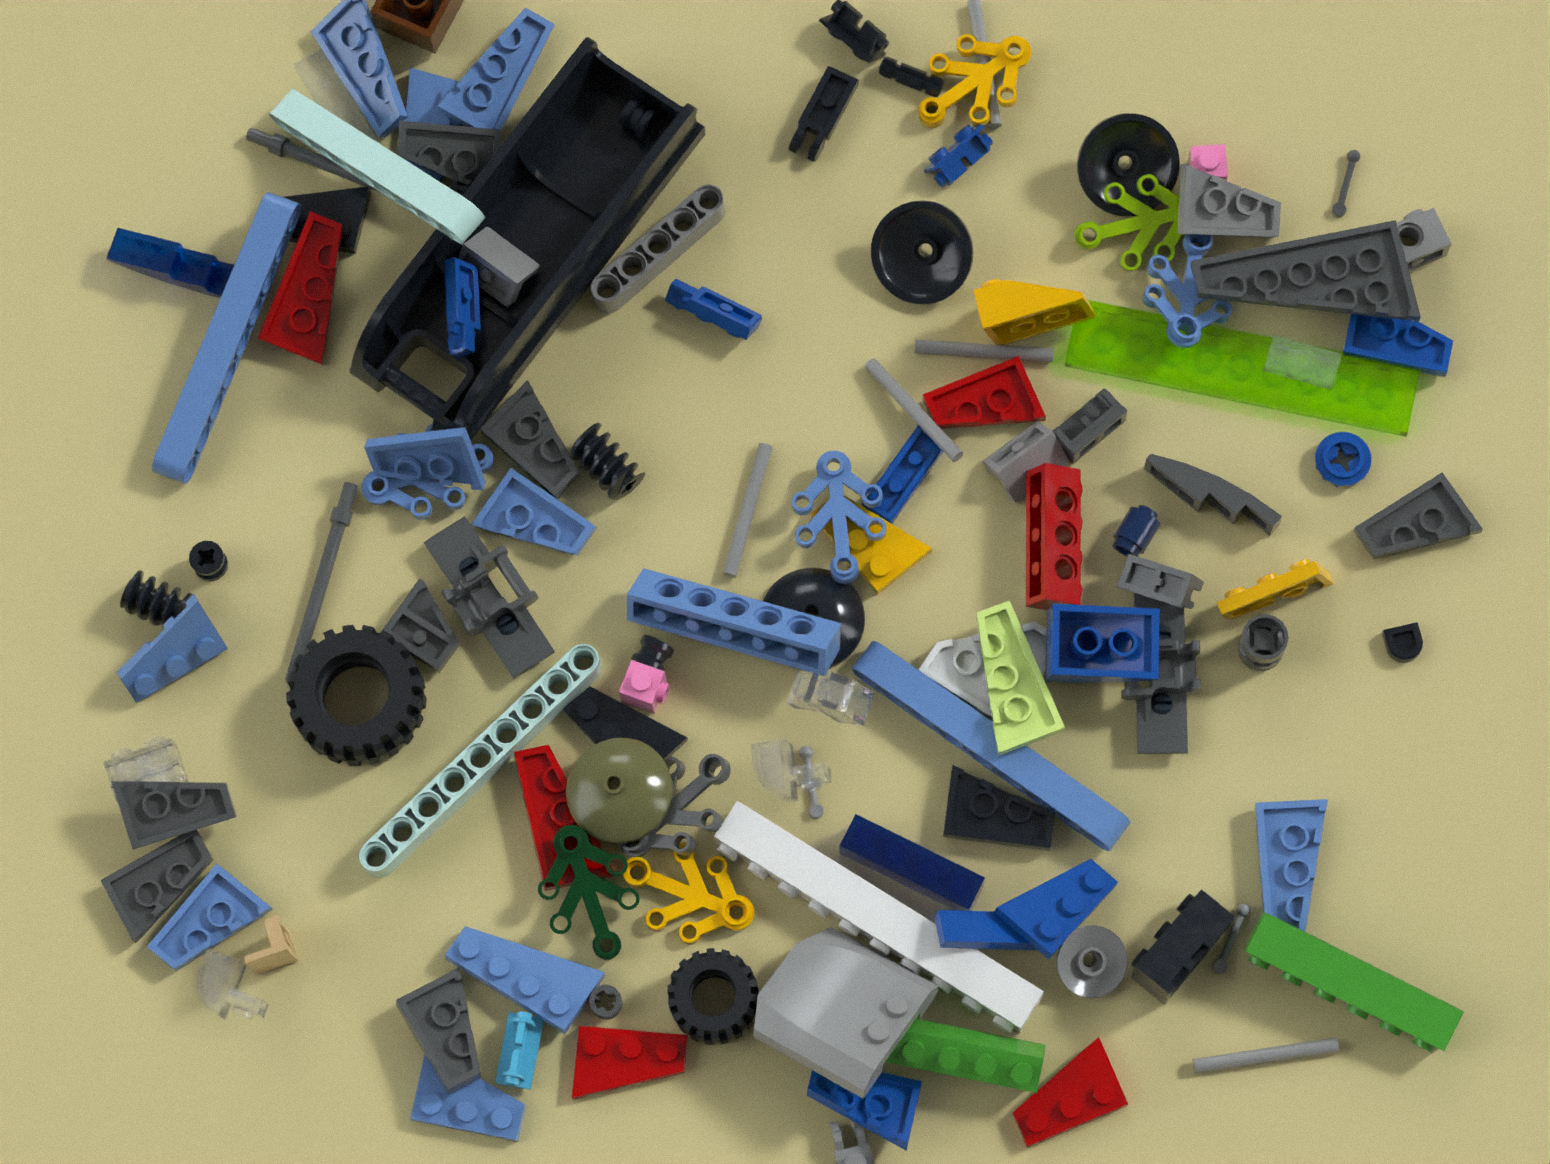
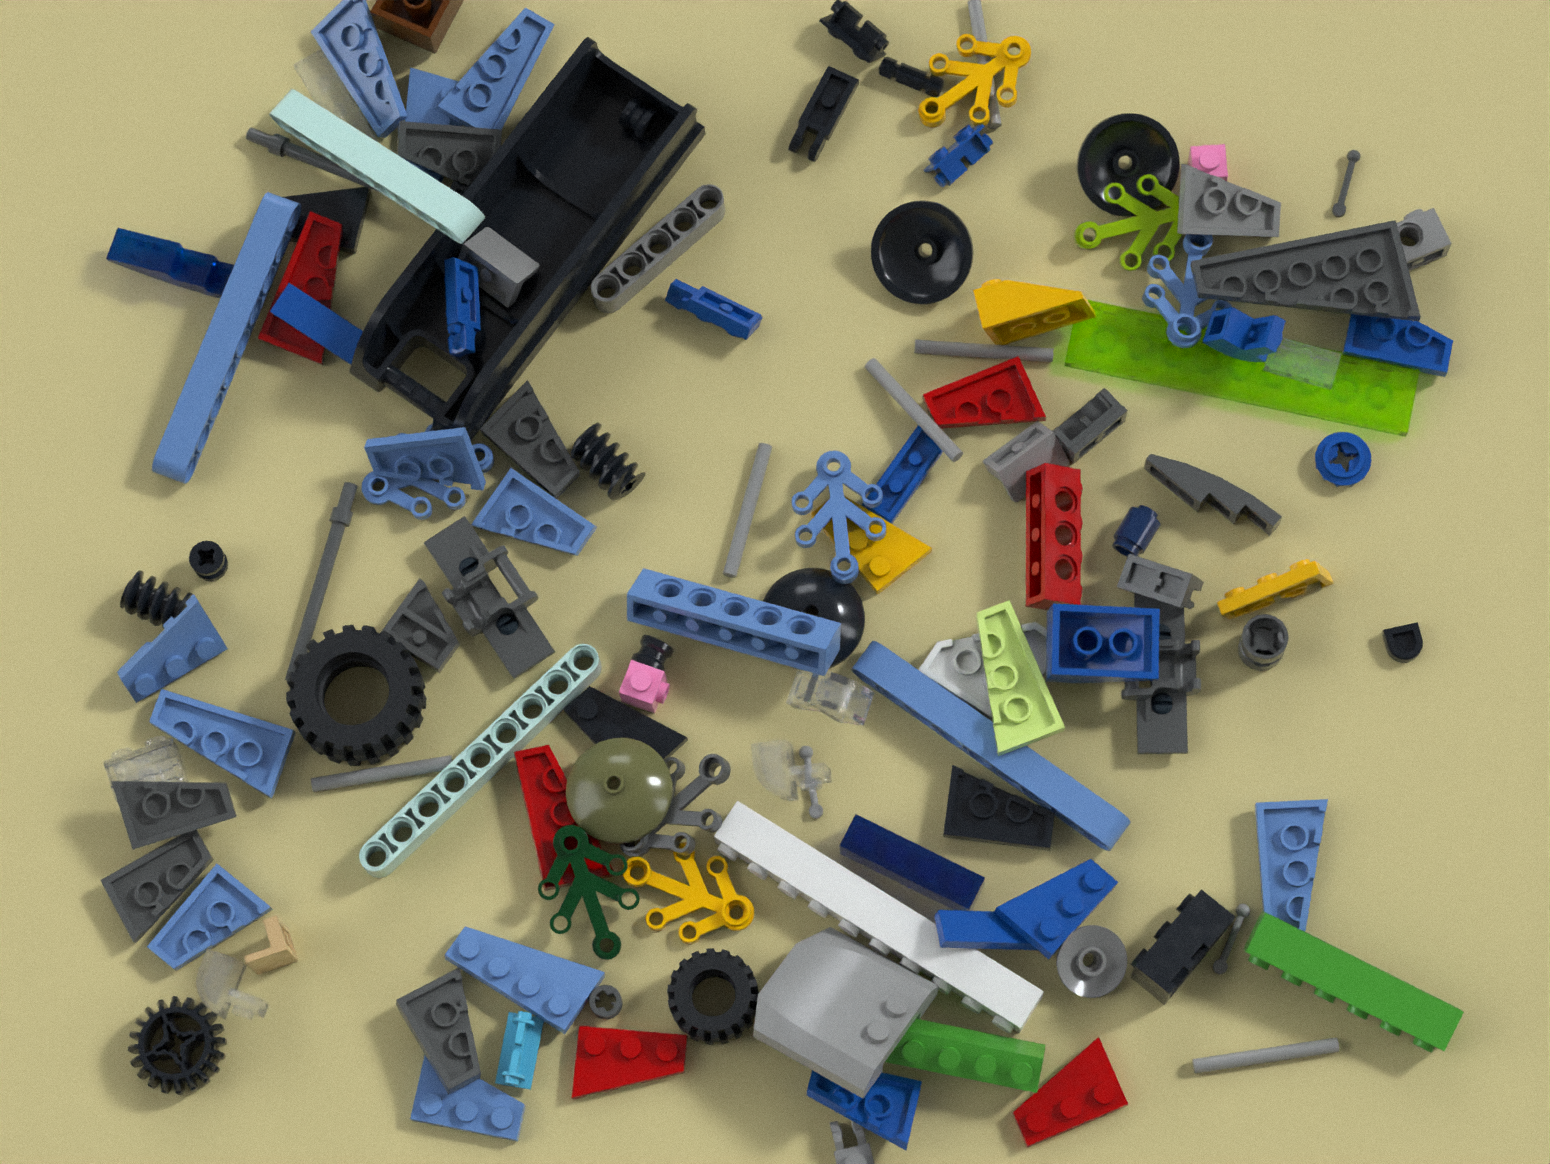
dark grey wing [1353,472,1483,559] -> none
none -> black gear [128,996,227,1095]
none -> medium blue wing [149,689,296,799]
none -> blue tile [270,283,363,365]
none -> light grey bar [311,755,453,792]
none -> blue brick [1202,307,1286,362]

